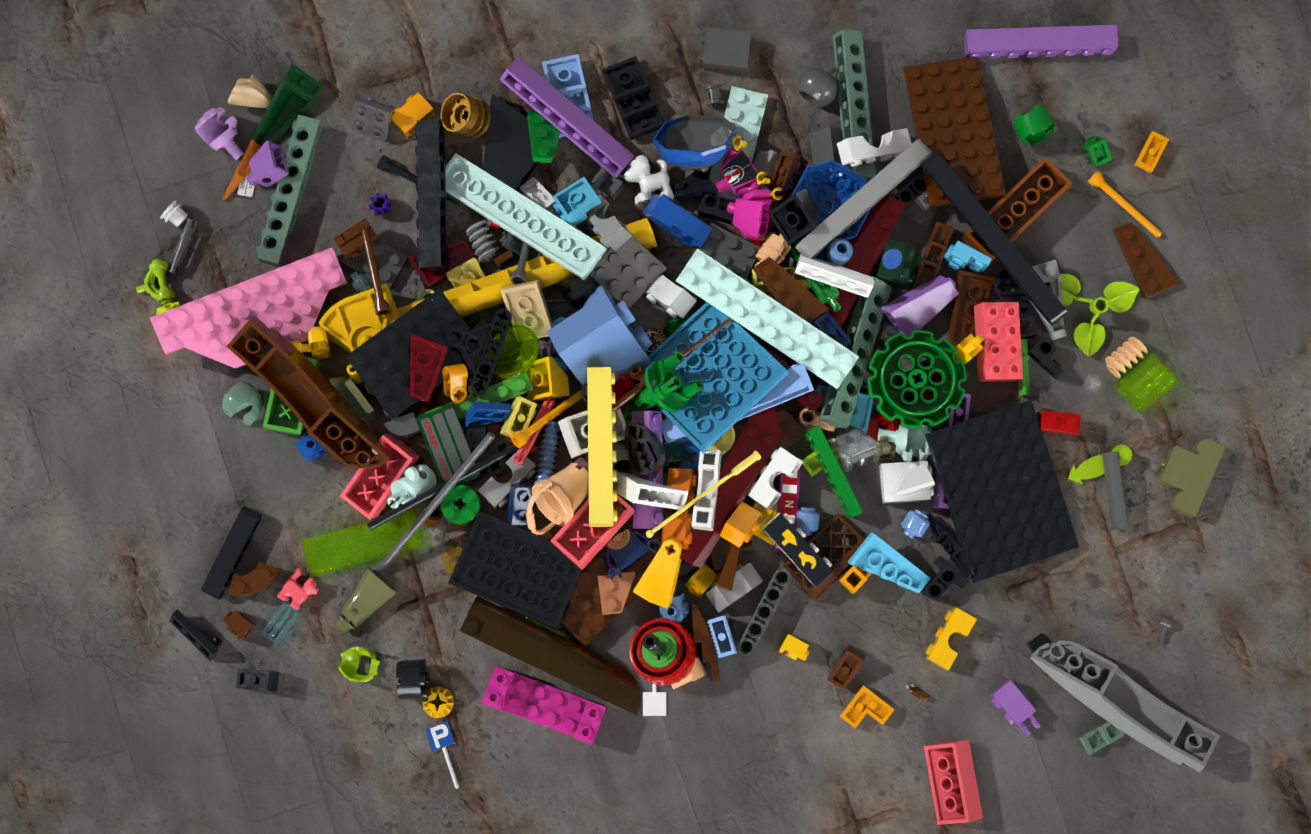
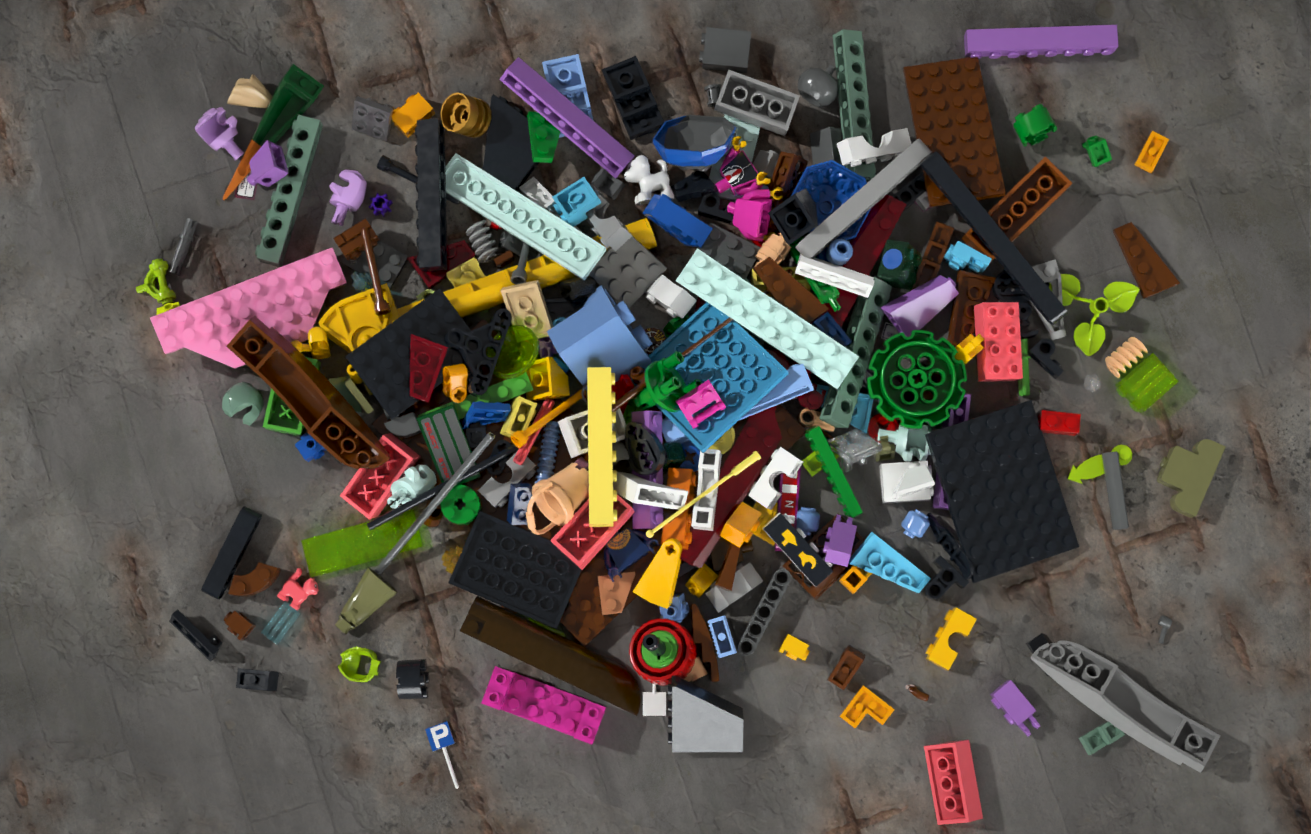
white piece [160,200,188,228] -> none
yellow gear [422,687,454,718] -> none
light orange piece [1087,170,1162,237] -> none
none -> lavender piece [329,169,367,226]
none -> slope [668,675,744,752]
none -> dark pink plate [676,379,727,429]
none -> light grey brick [714,70,800,136]
none -> medium lavender hinge [823,514,857,567]

